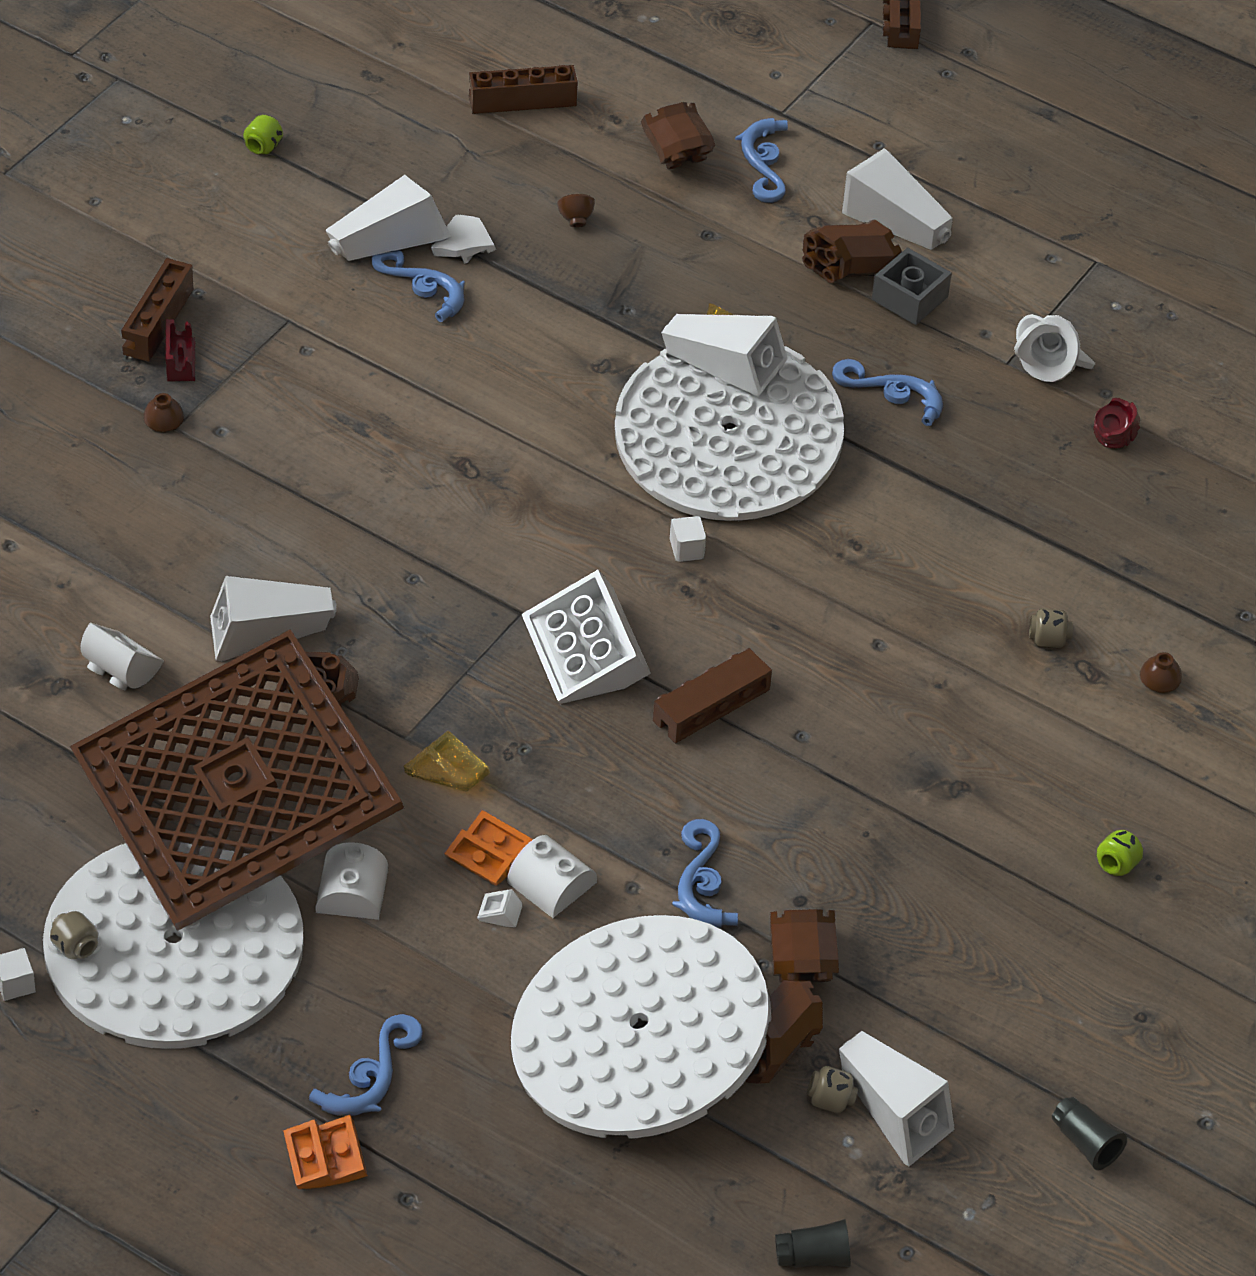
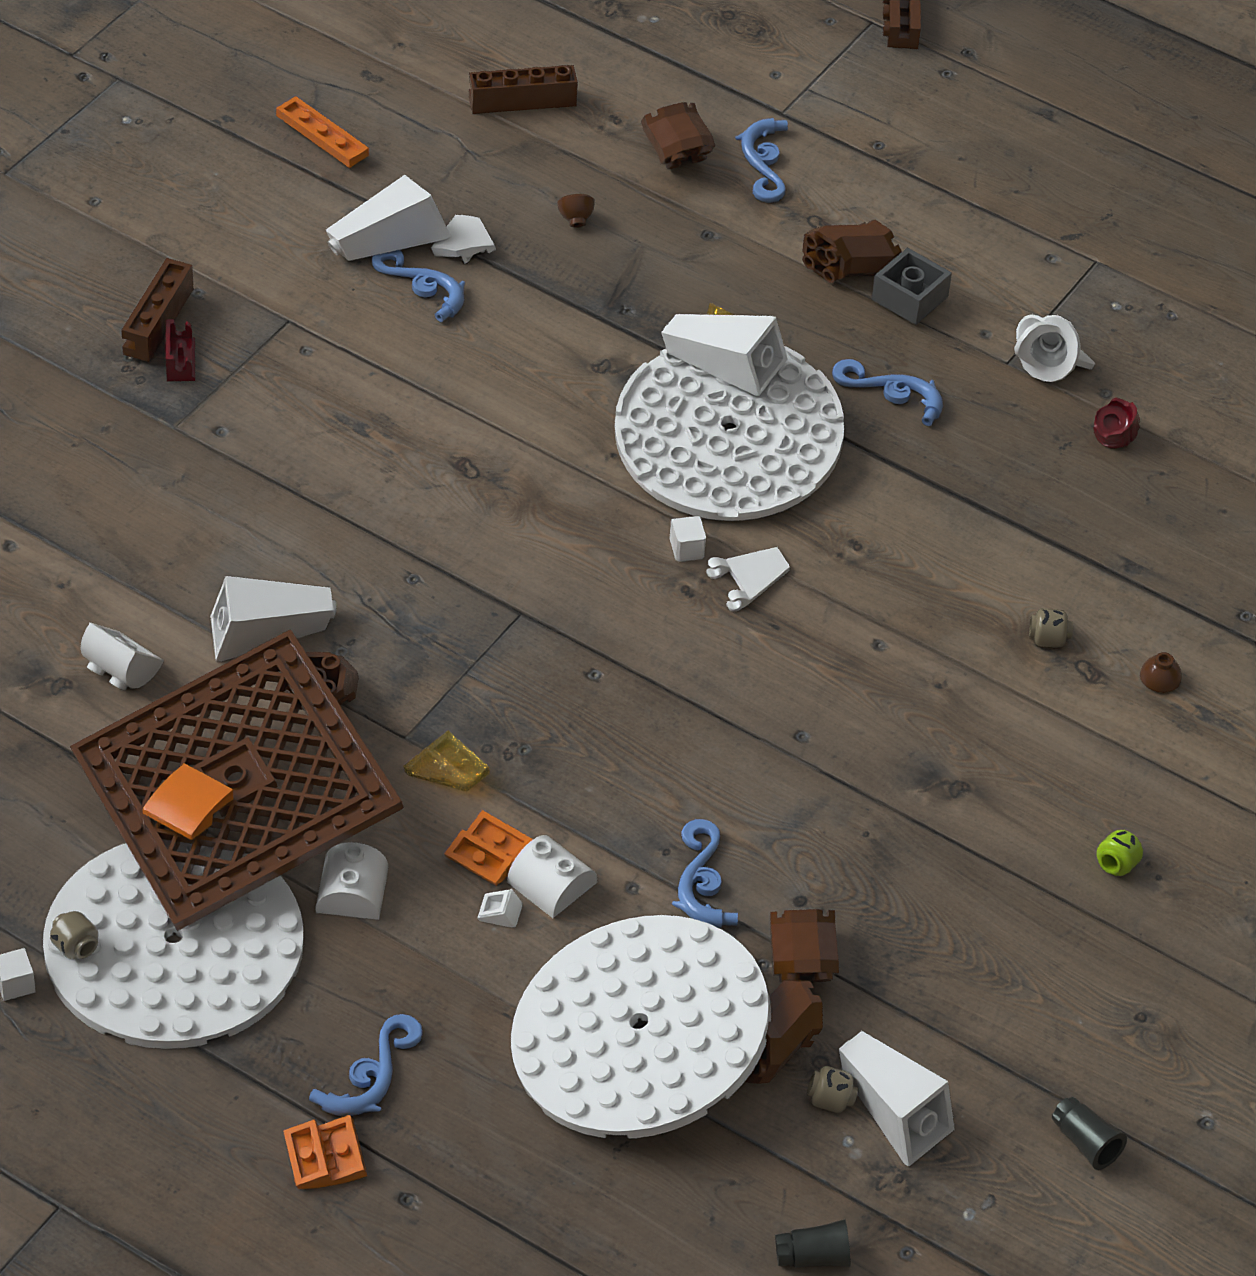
reddish brown brick [144,393,184,432] -> none
lime head [243,115,283,154] -> none
white slope [522,570,651,704] -> none
reddish brown brick [653,648,772,744] -> none
white slope [842,149,952,250] -> none
none -> orange slope [143,763,233,840]
none -> orange plate [276,96,369,168]
none -> white flag [706,547,790,612]

